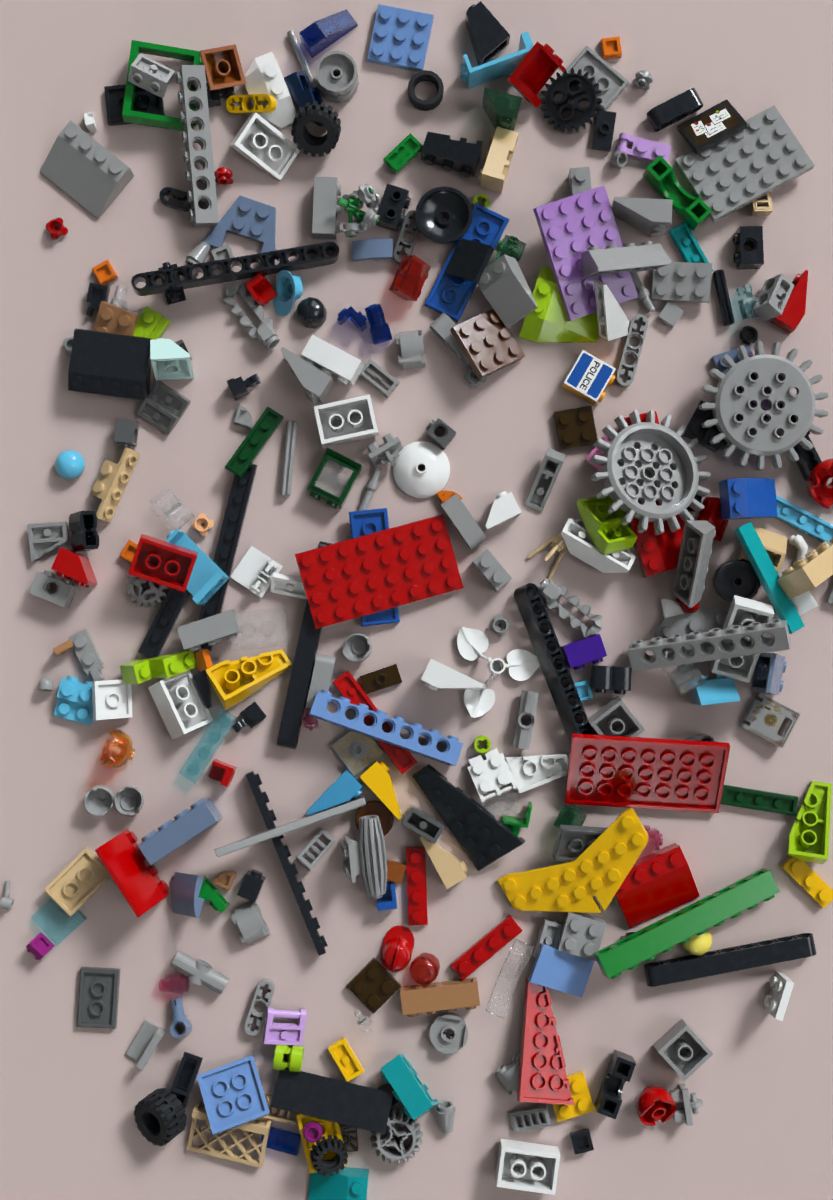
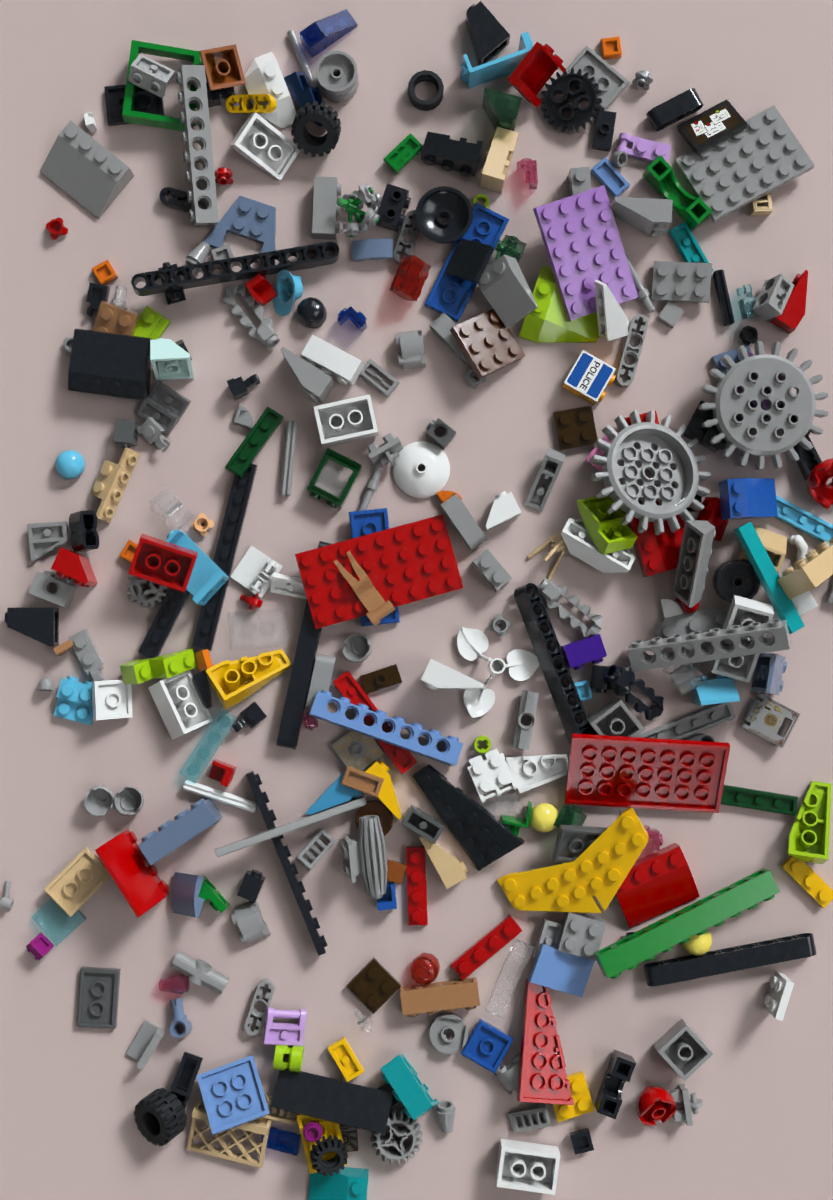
clear orange cylinder [100,728,135,768] -> none
light grey brick [177,609,242,652] -> none
medium nougat tile [211,871,237,891] -> none
clear blue piece [365,304,392,345] -> none
medium blue plate [367,4,434,72] -> none
red piece [380,925,415,972] -> none
light grey slope [581,241,671,277] -> none
black brick [733,226,764,270] -> none
none -> black slope [5,608,59,646]
none -> light grey plate [137,417,171,451]
none -> white axle [183,780,257,812]
none -> red piece [240,594,263,610]
none -> medium nougat flag [334,551,395,627]
none -> medium nougat tile [341,765,384,798]
none -> blue plate [461,1018,514,1074]
none -> clear pink bracket [516,158,538,190]
none -> light yellow hair [529,803,559,833]
none -> medium blue tile [590,157,630,198]
none -> black sword [605,665,664,721]
none -> light grey tile [637,702,736,740]

